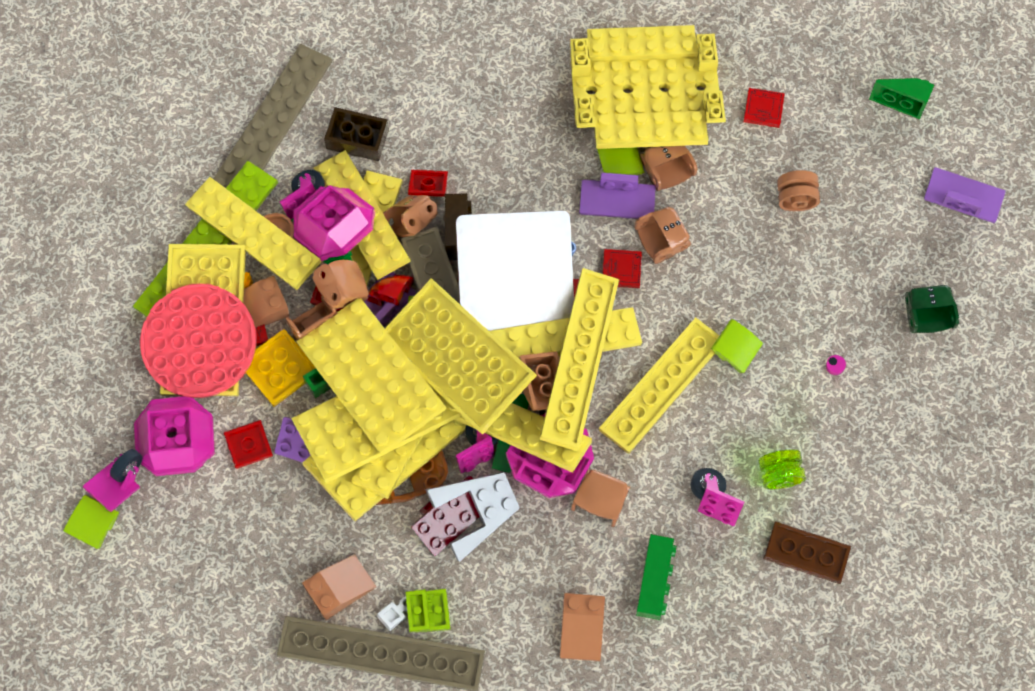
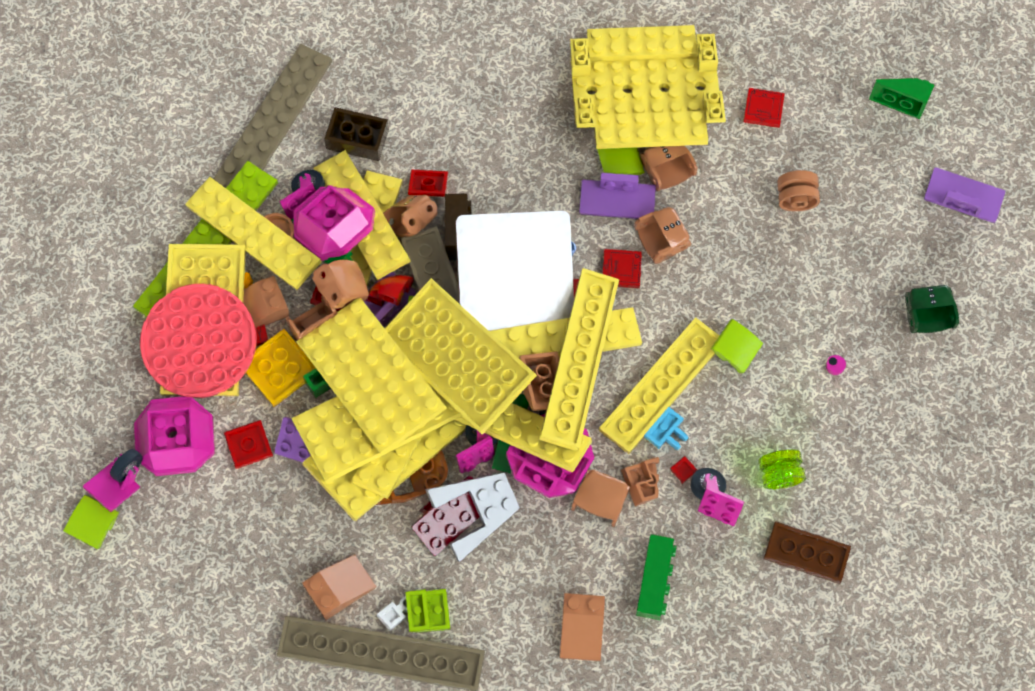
none -> nougat slope [621,457,659,507]
none -> medium azure hinge [644,407,688,450]
none -> red tile [670,456,698,484]

